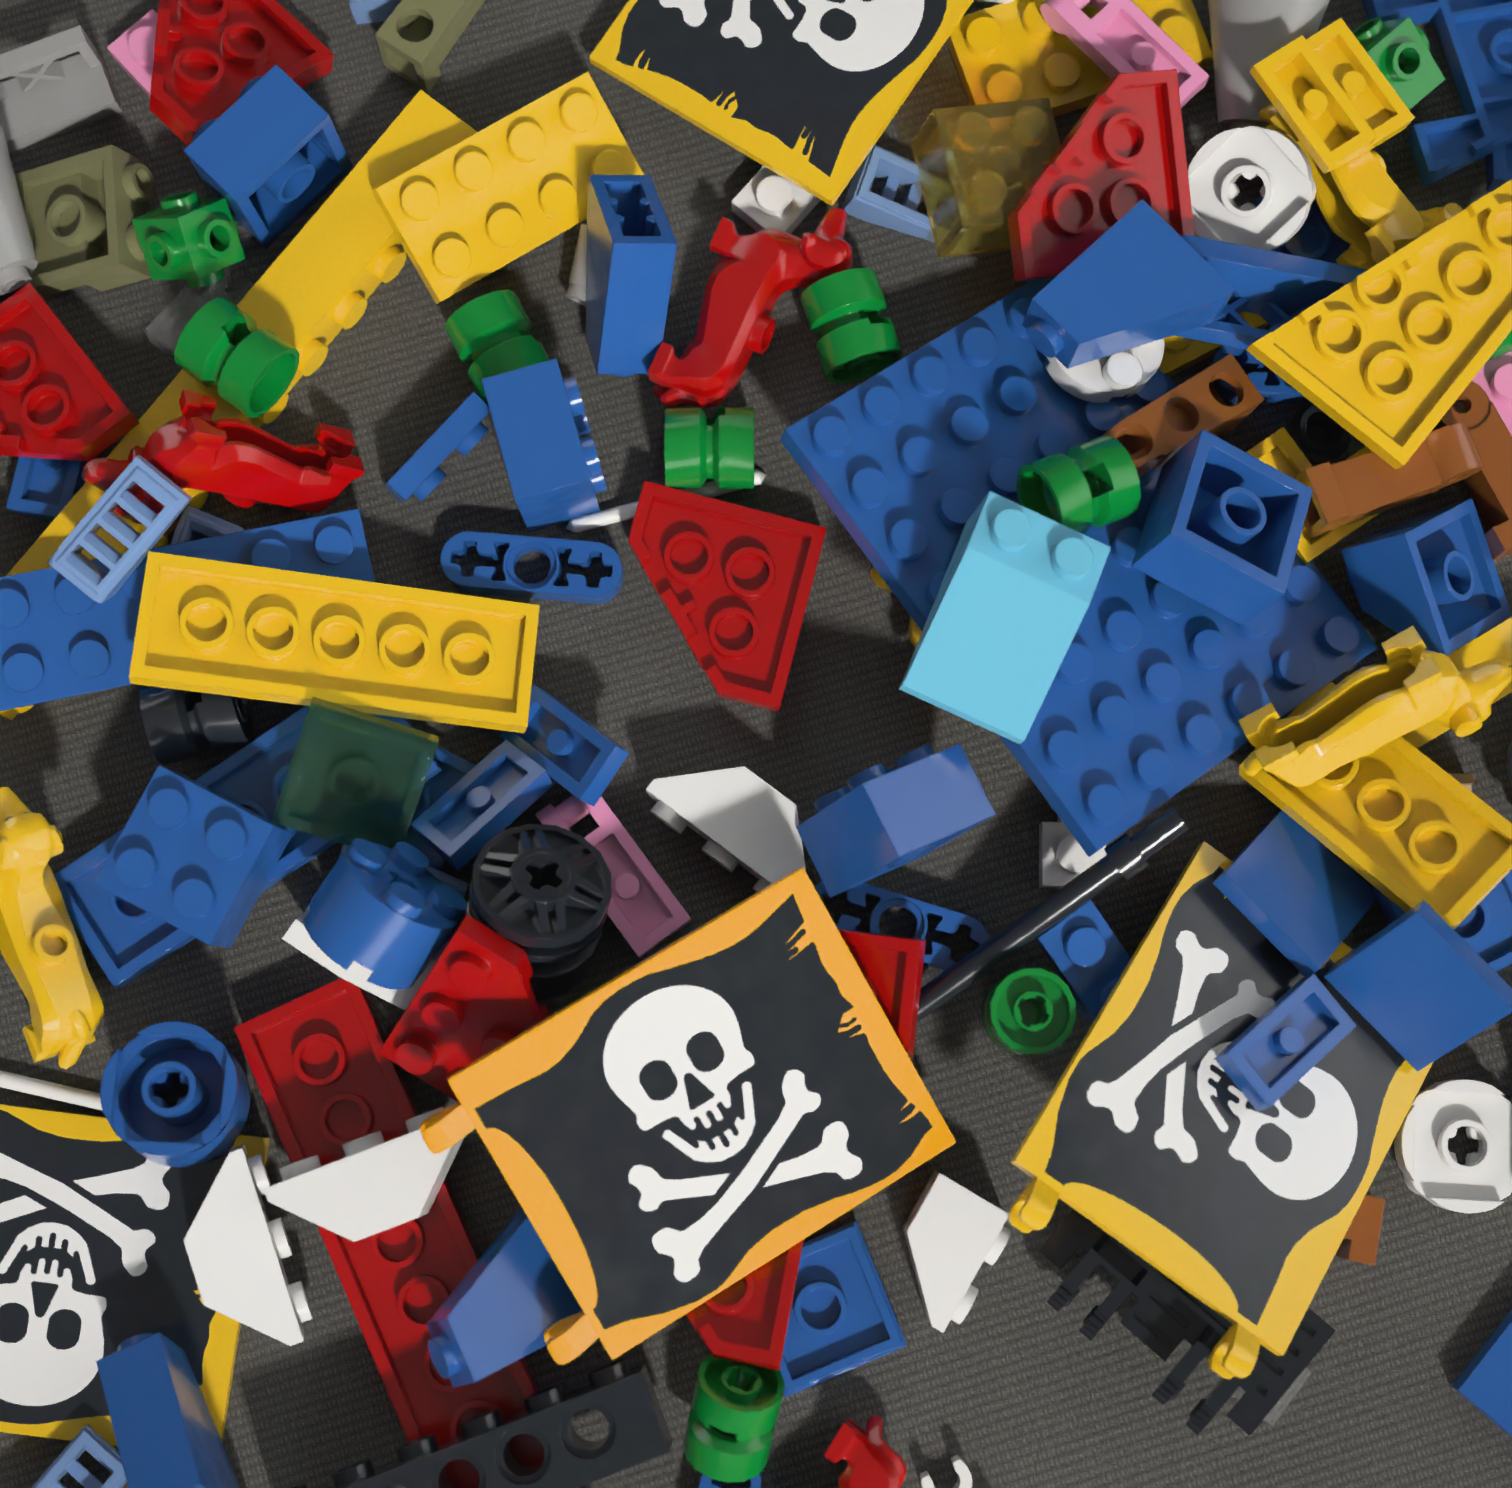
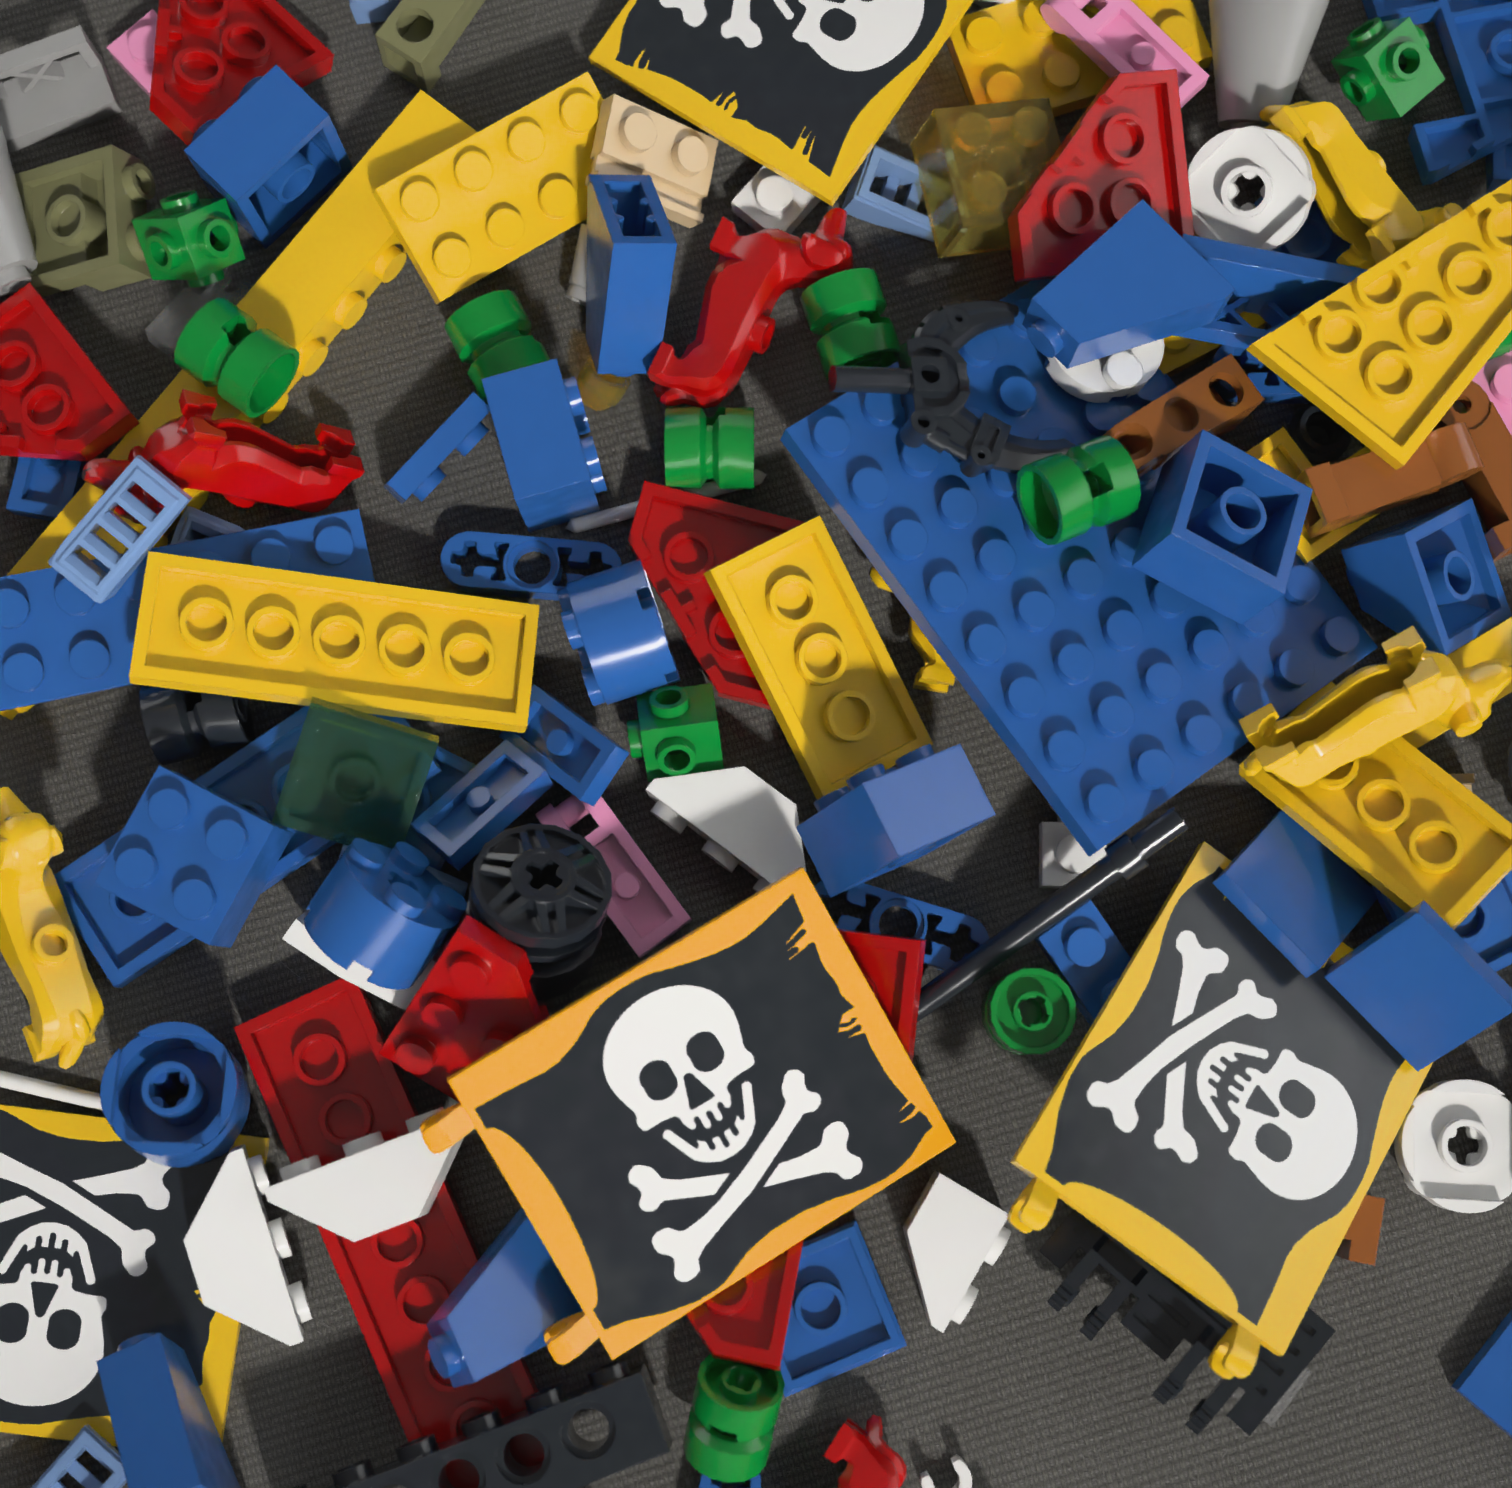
medium azure slope [899,491,1111,744] -> none
blue plate [1214,974,1357,1112] -> none
yellow slope [1249,18,1415,174] -> none
none -> blue brick [557,559,681,706]
none -> clear yellow hinge [577,356,631,411]
none -> tan plate [585,94,719,228]
none -> green brick [627,683,724,782]
none -> yellow plate [704,515,933,800]
none -> black bar [828,299,1084,478]

